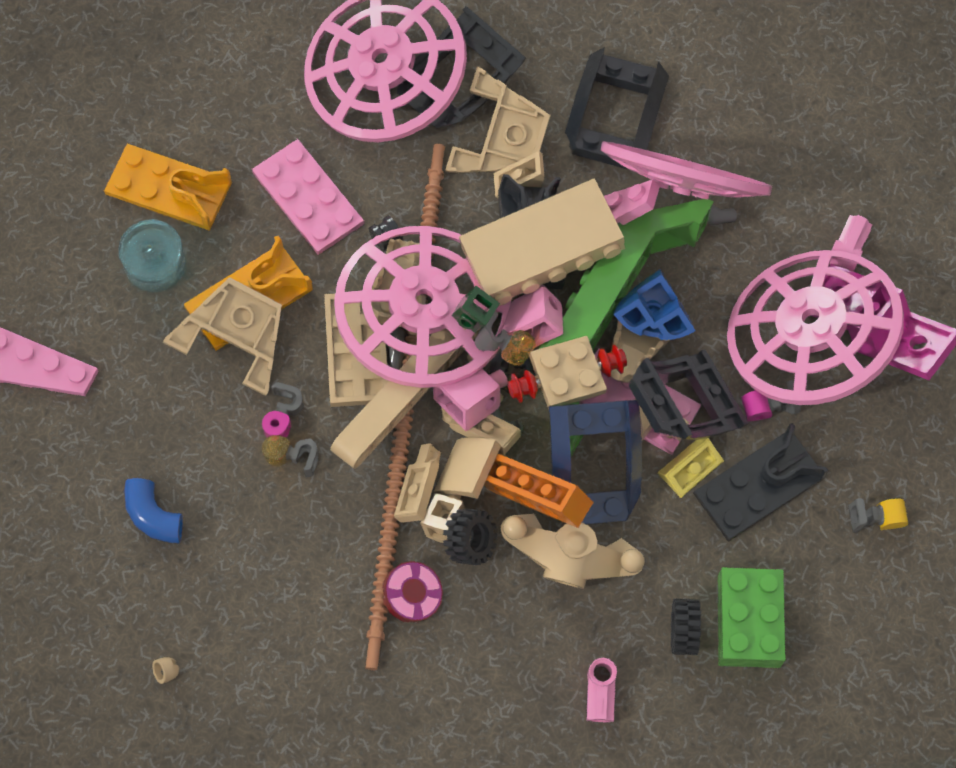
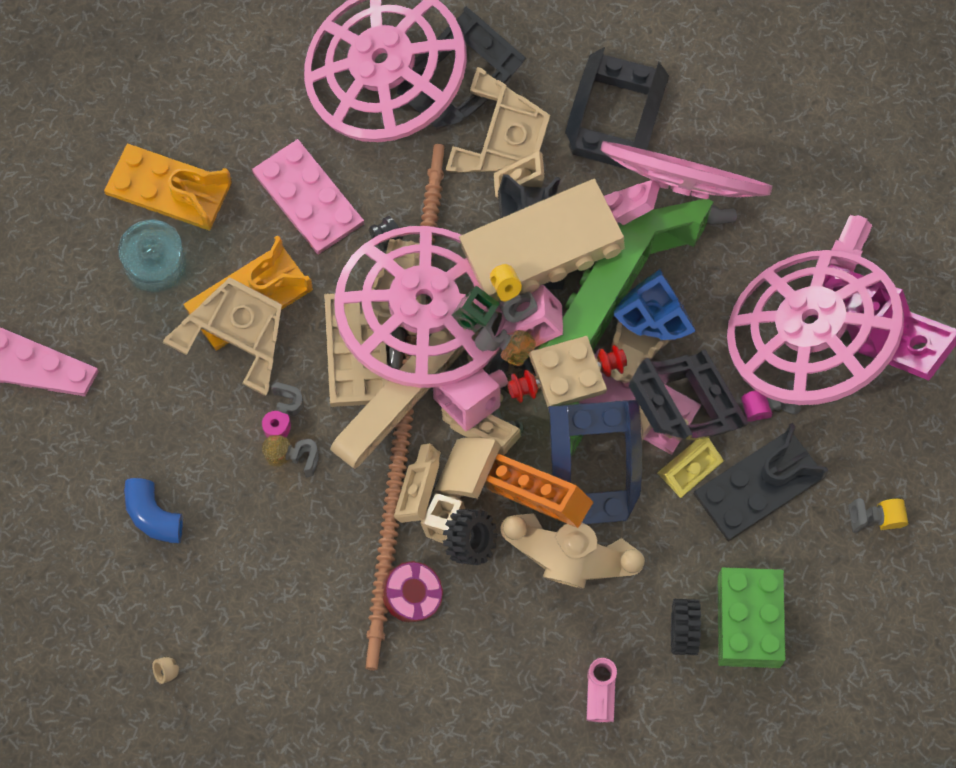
none -> leg [490,264,537,323]

